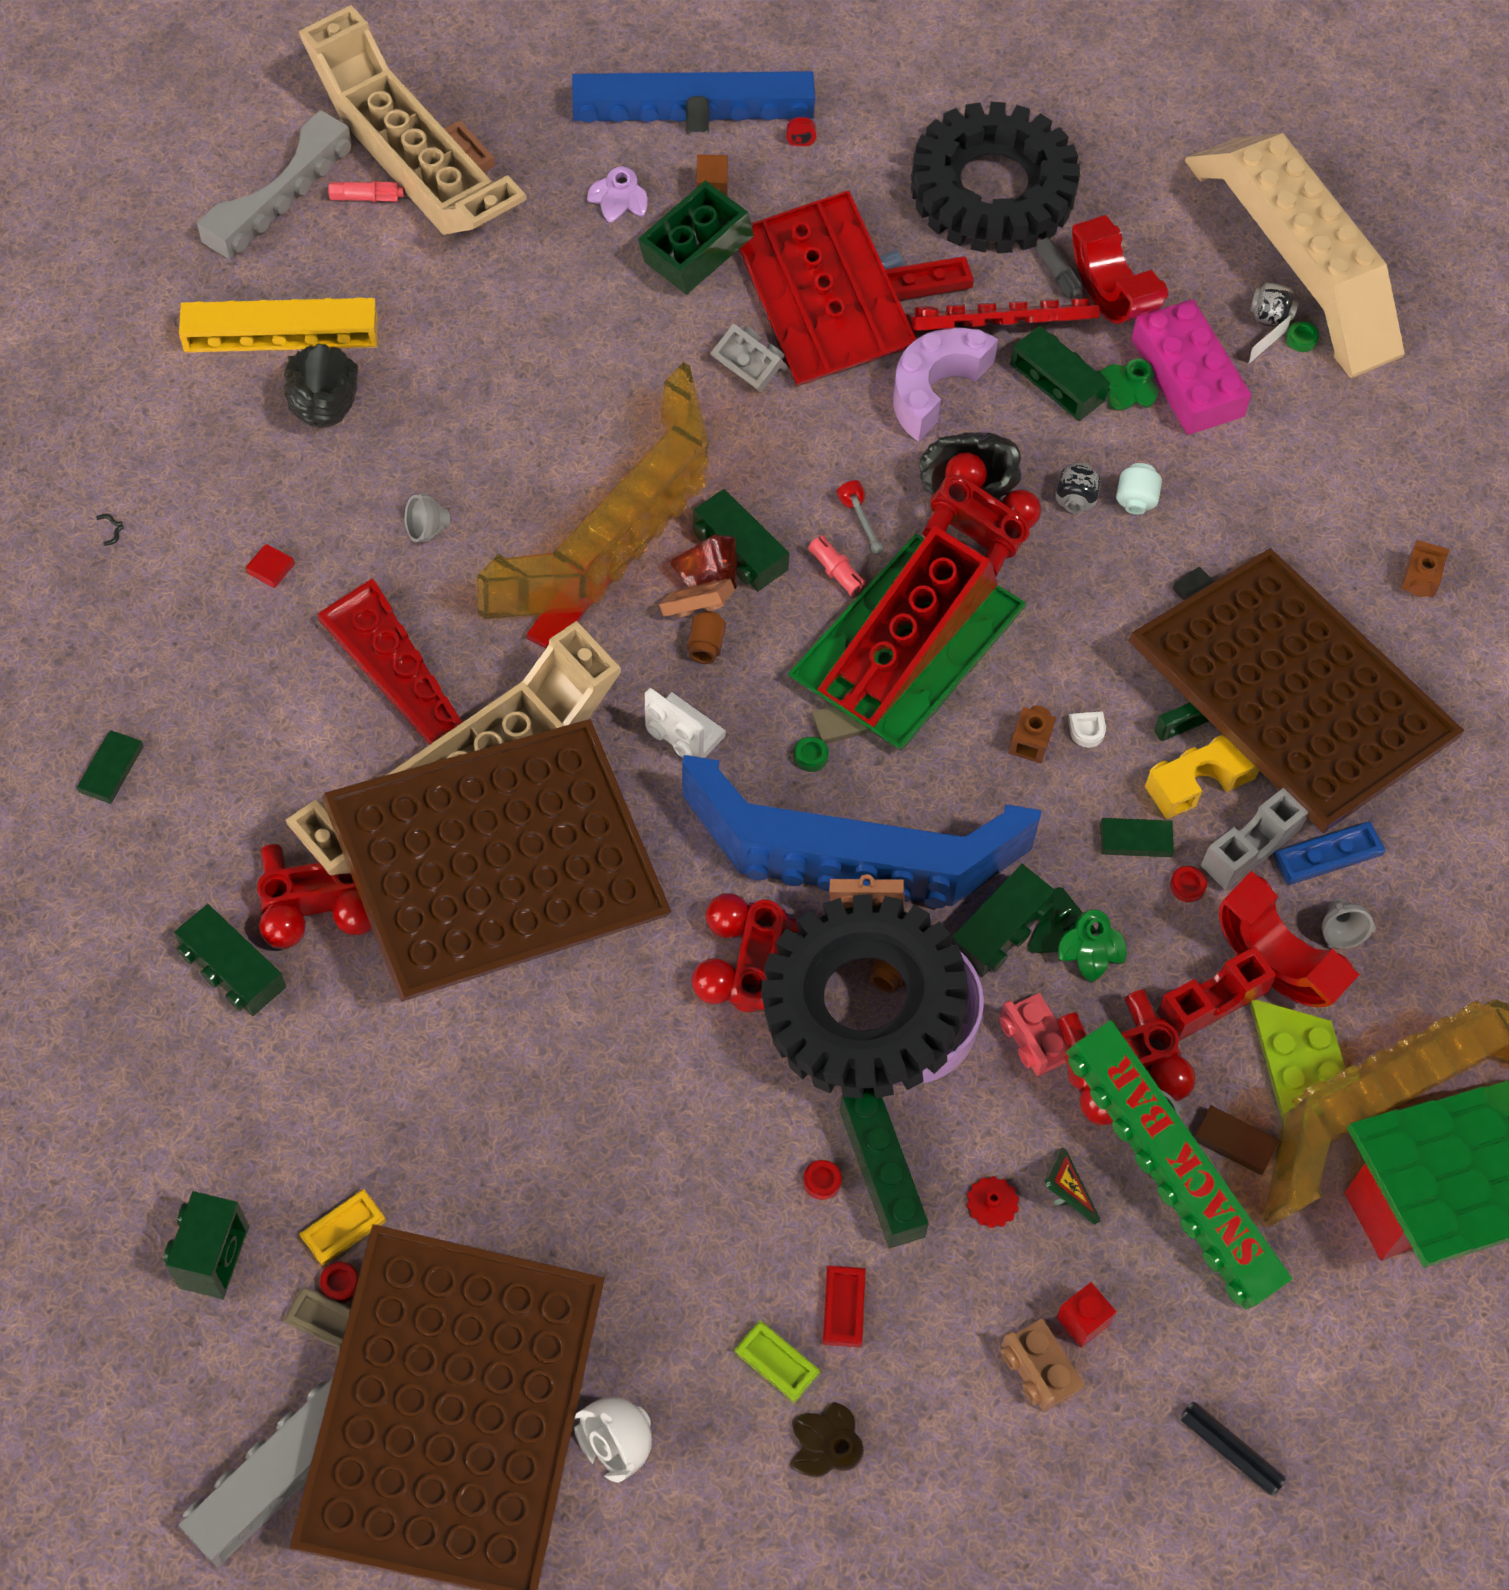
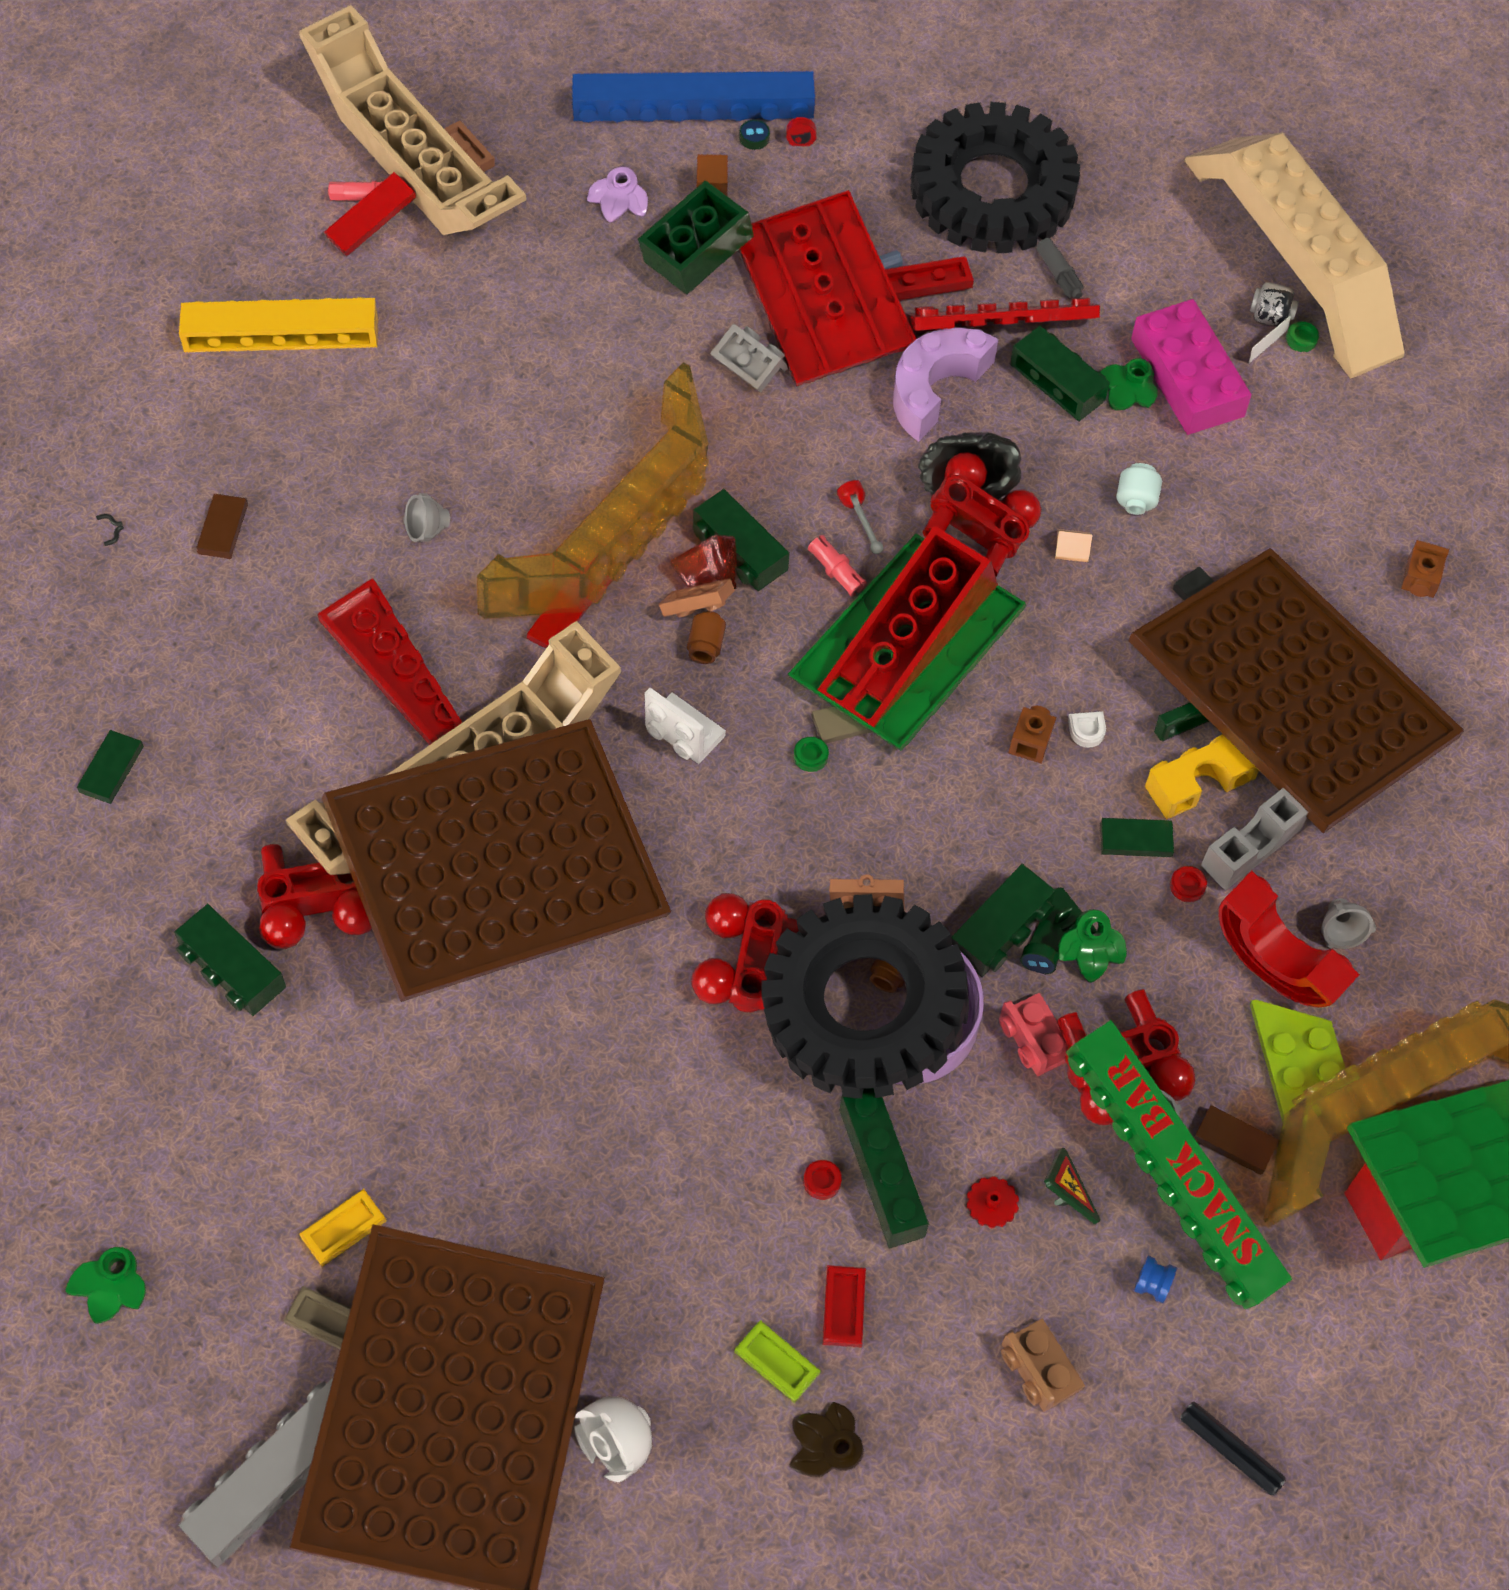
dark green brick [163,1191,250,1300] -> none
light grey arch [197,110,352,260] -> none
red tile [246,544,295,588] -> none
pearl dark grey hair [284,344,358,428] -> none
red tile [320,1262,359,1303] -> none
blue slope [682,755,1041,908] -> none
pearl dark grey piece [686,96,709,136] -> none
head [1055,463,1101,514] -> none
red brick [1056,1282,1117,1348] -> none
red brick [1072,215,1168,324] -> none
red arch [1157,946,1277,1041] -> none
blue tile [1273,821,1386,886] -> none
none -> green plate [66,1247,146,1324]
none -> reddish brown tile [196,493,248,559]
none -> red tile [324,172,416,256]
none -> tile [740,120,770,150]
none -> tile [1020,943,1059,975]
none -> light nougat slope [1055,529,1092,562]
none -> blue wheel [1134,1255,1177,1303]

